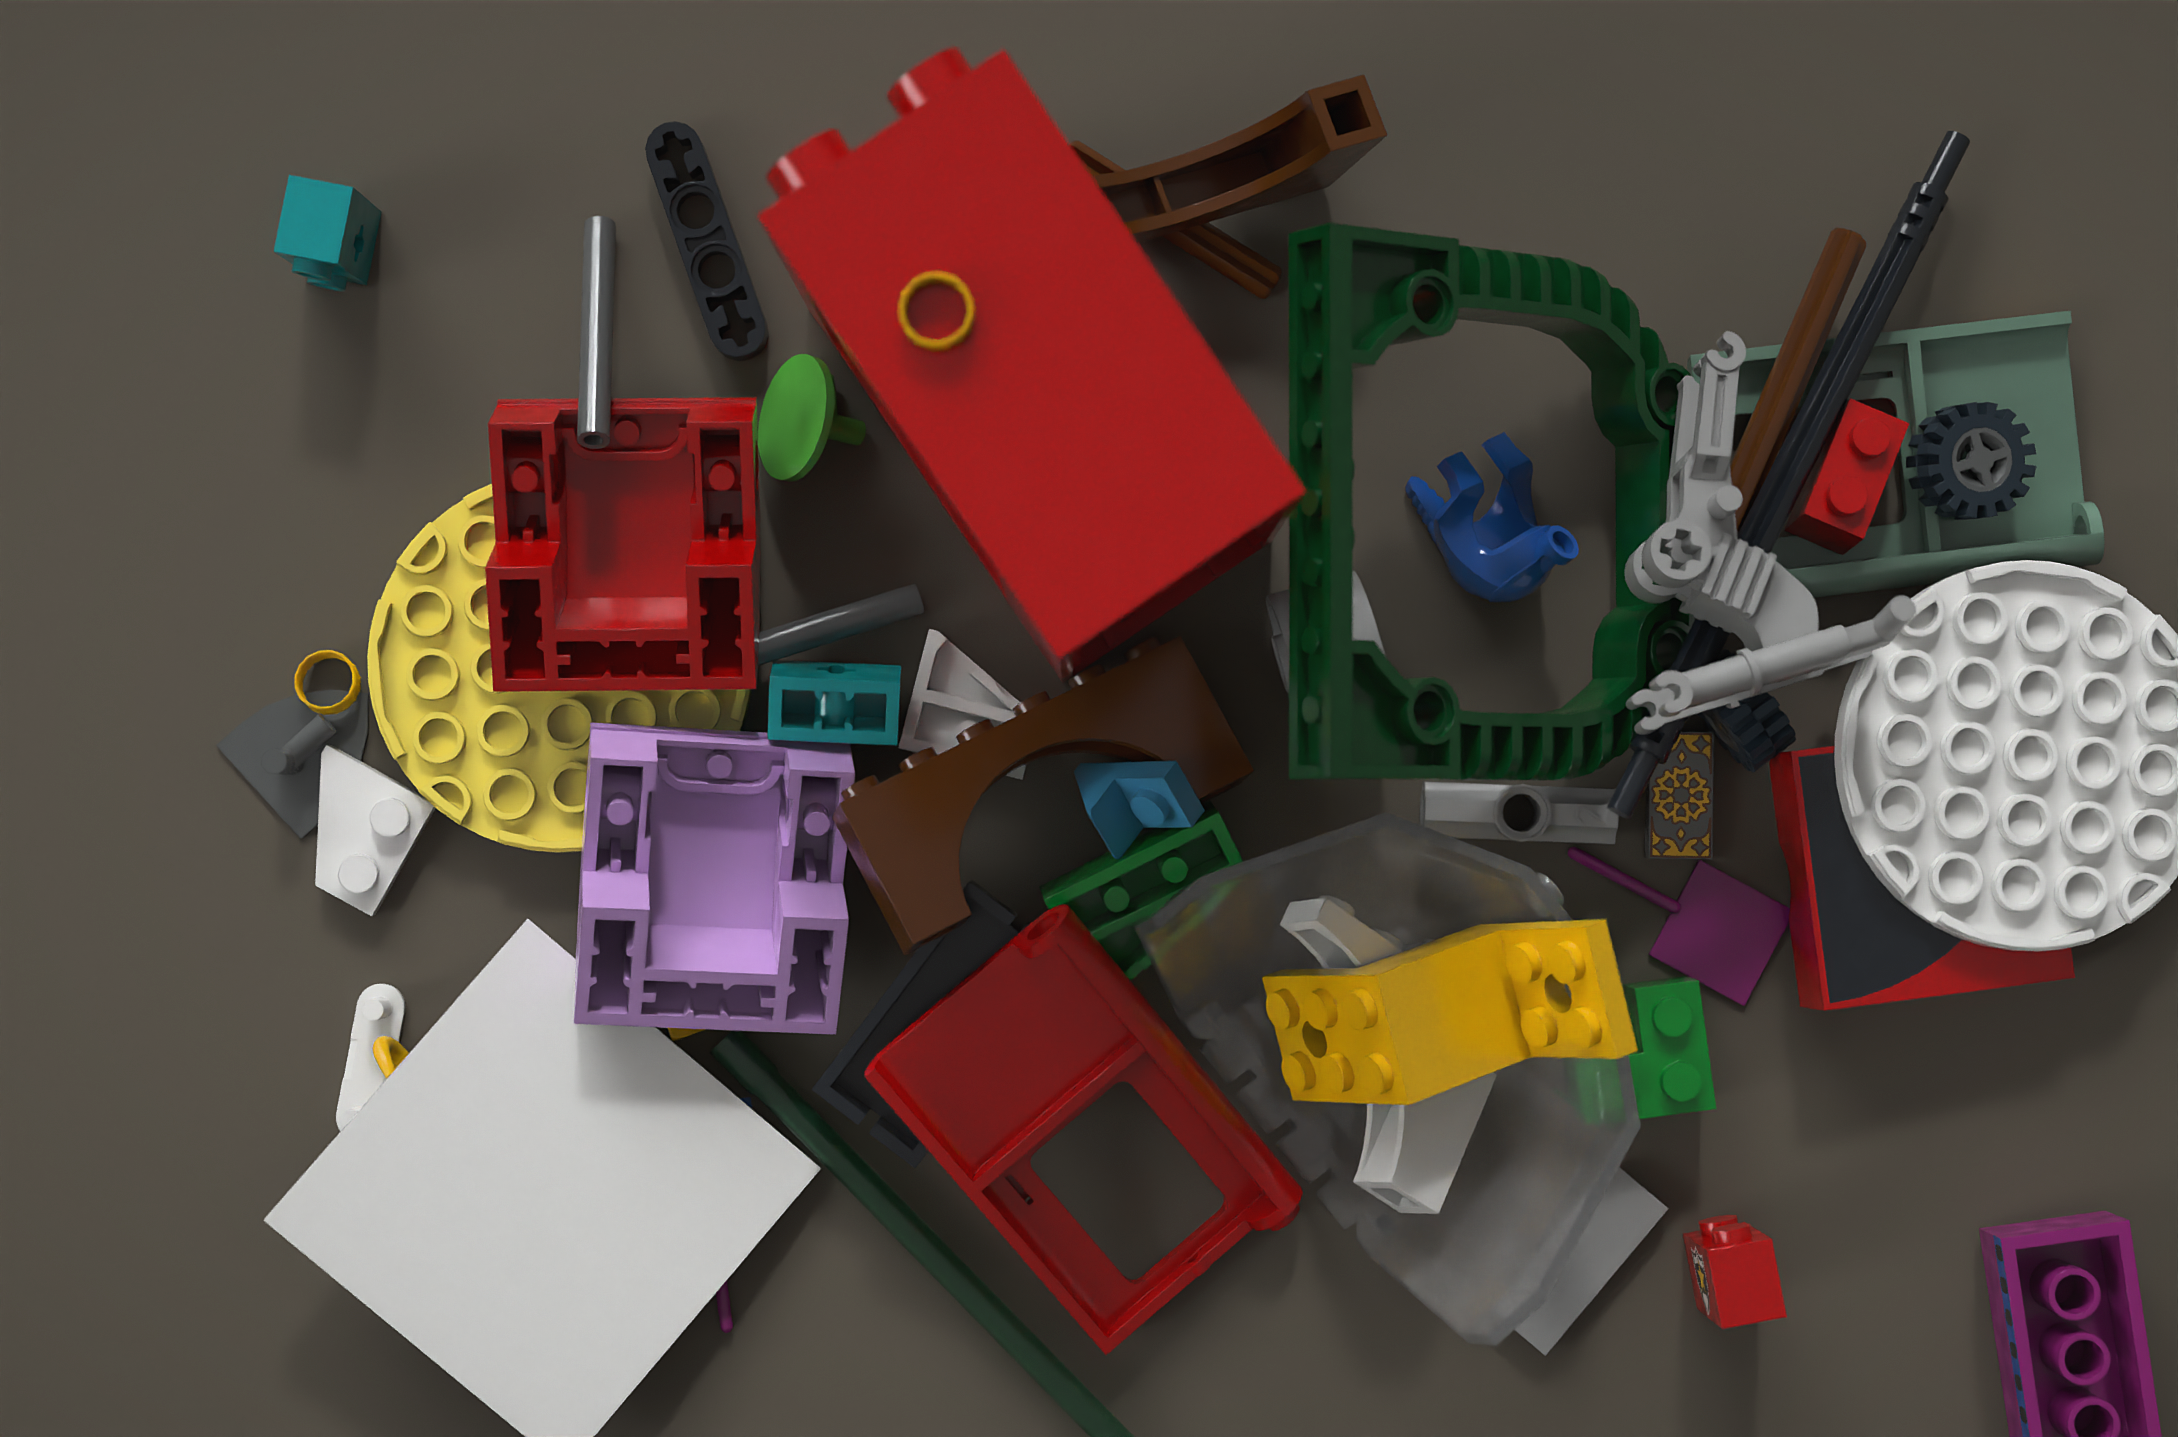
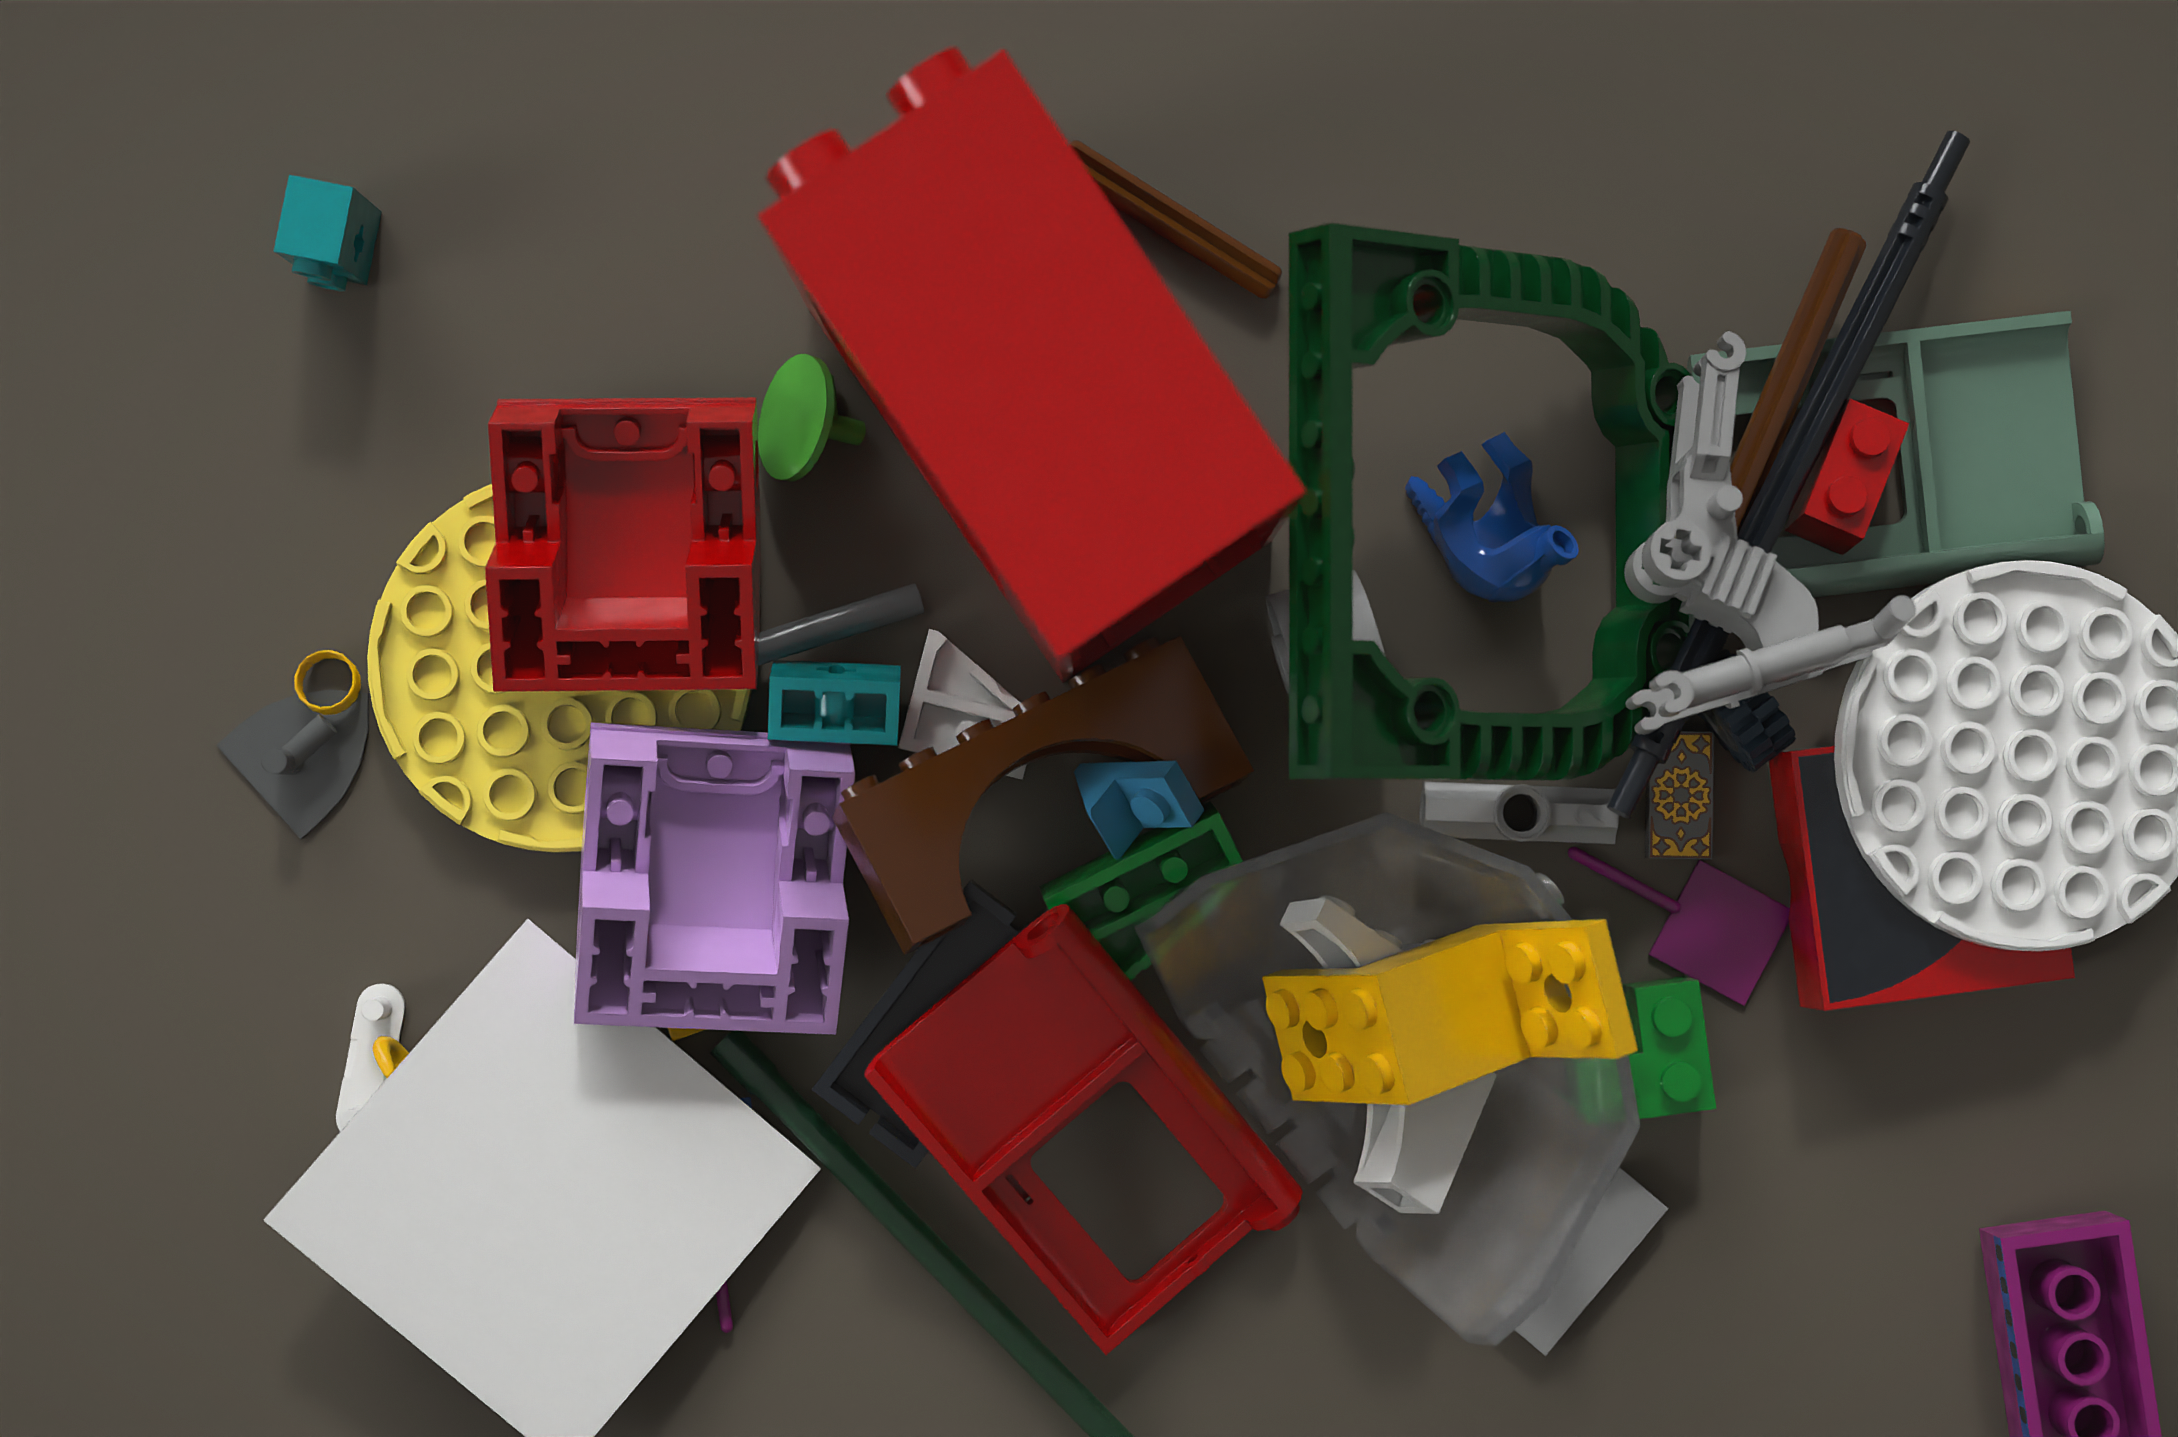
white wing [315,745,436,916] -> none
dark grey piece [577,216,616,449] -> none
black beam [645,121,769,361] -> none
yellow axle [899,273,974,350] -> none
reddish brown arch [1091,74,1387,243] -> none
red brick [1683,1215,1787,1329] -> none
black wheel [1906,402,2036,520] -> none

